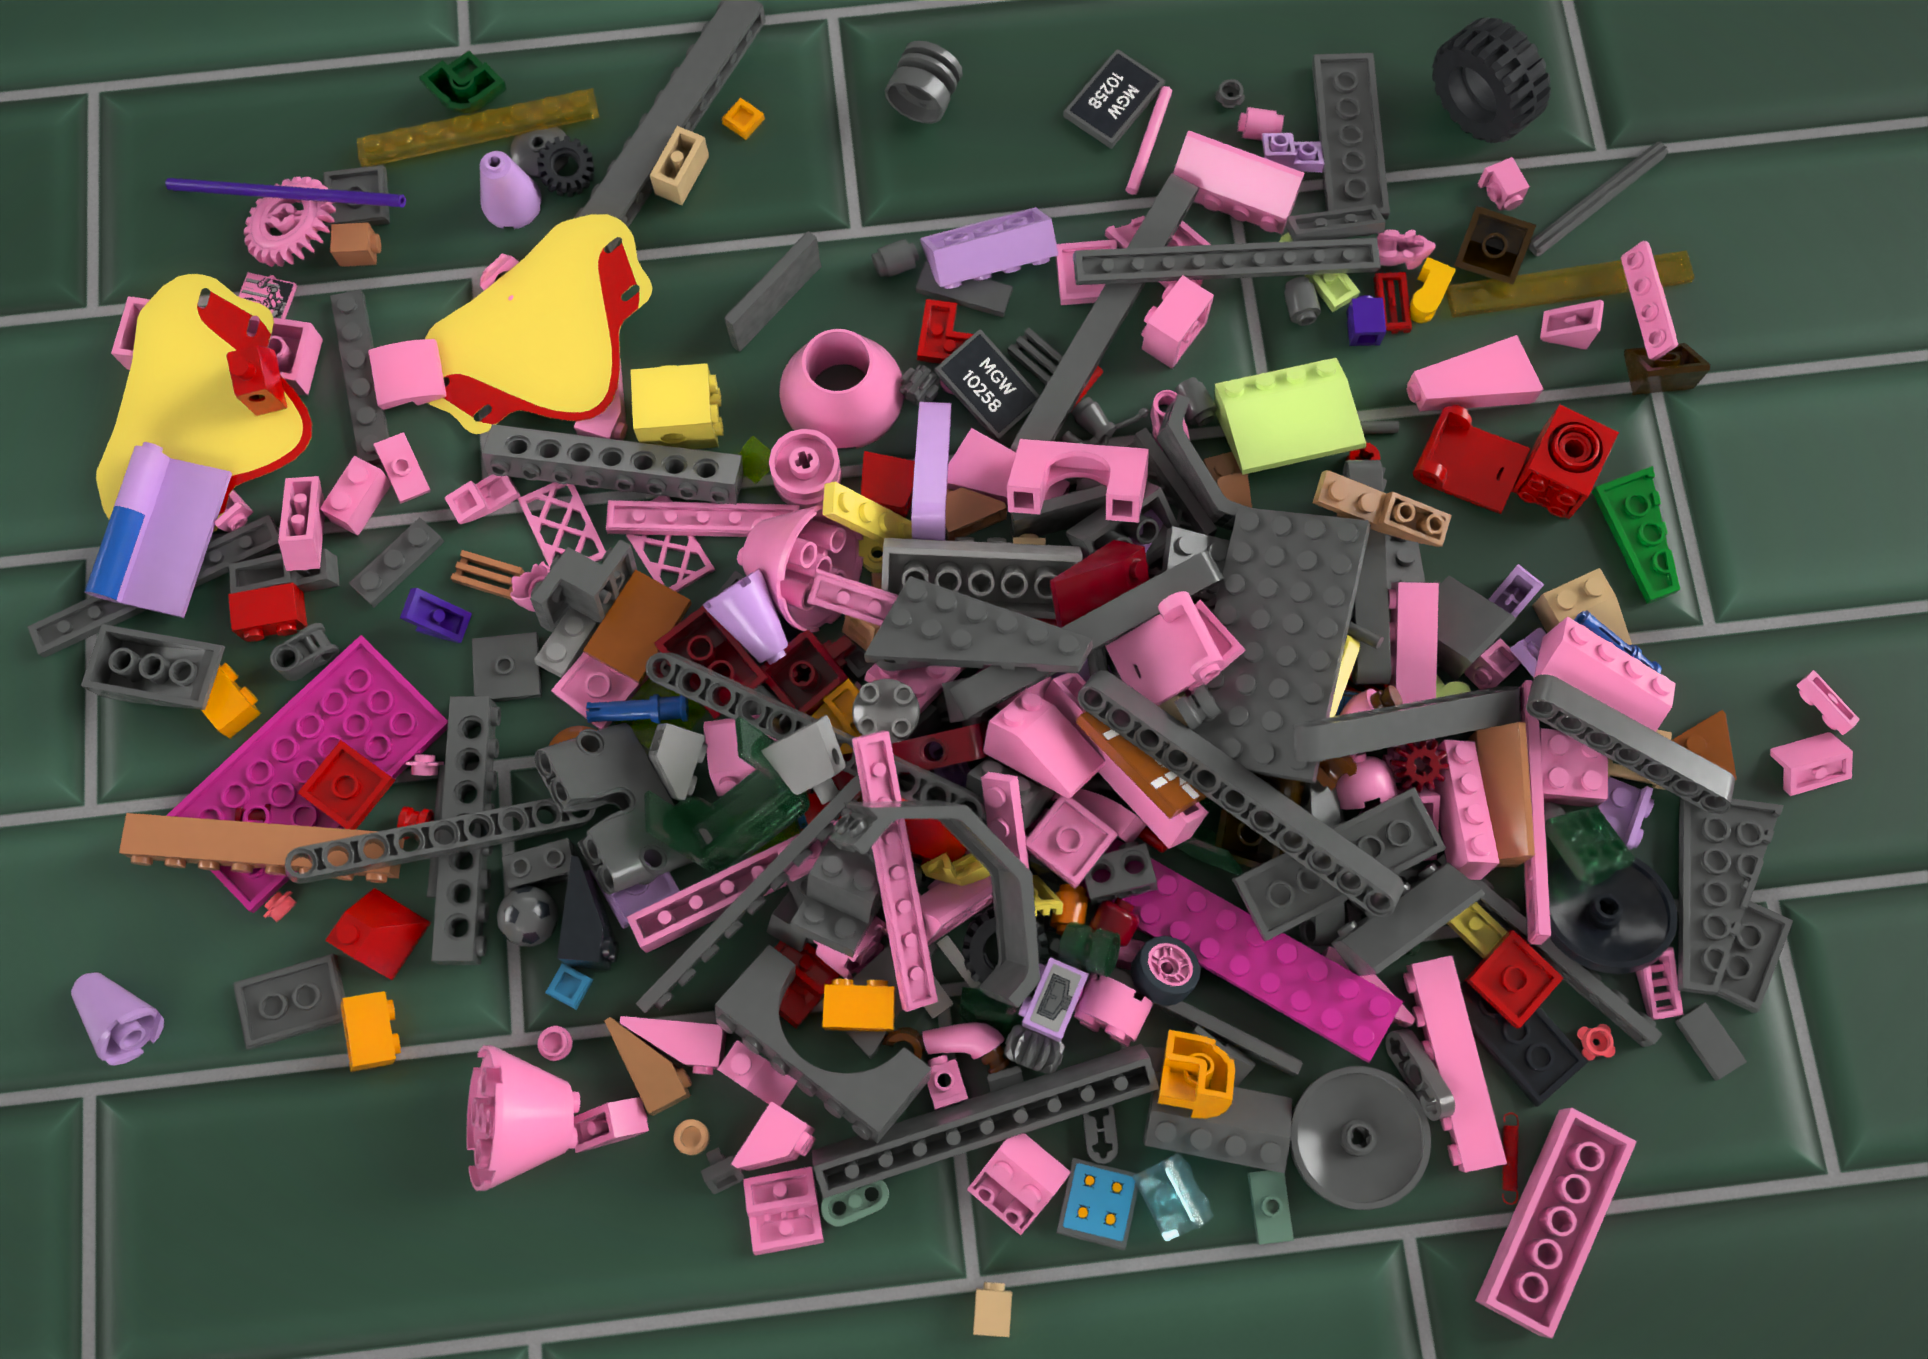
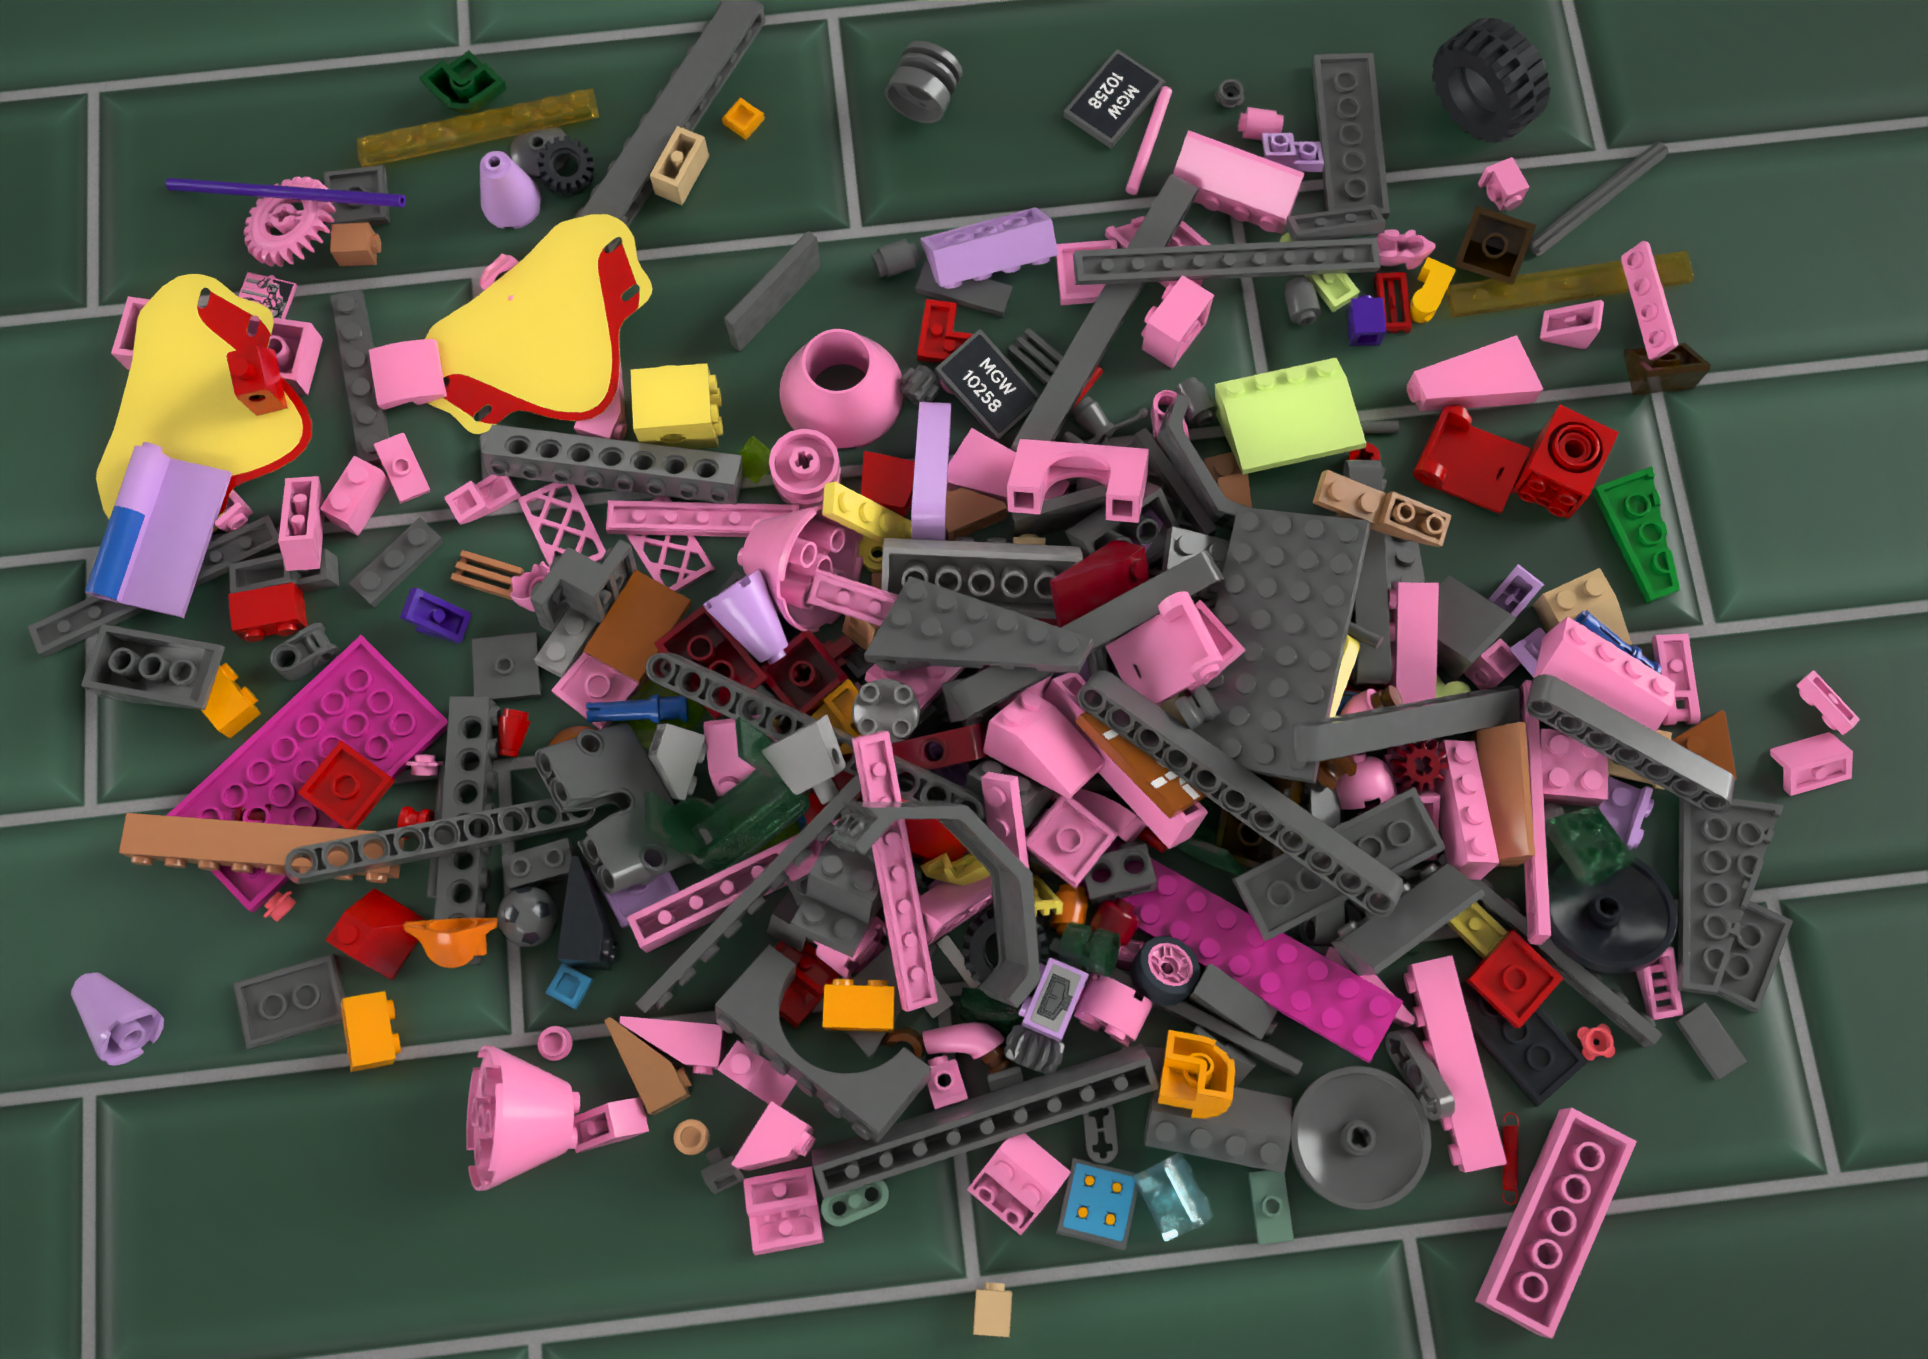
none -> orange hat [404,918,498,968]
none -> red cone [498,708,531,758]
none -> dark grey slope [1185,963,1278,1040]
none -> bright pink plate [1652,634,1701,726]

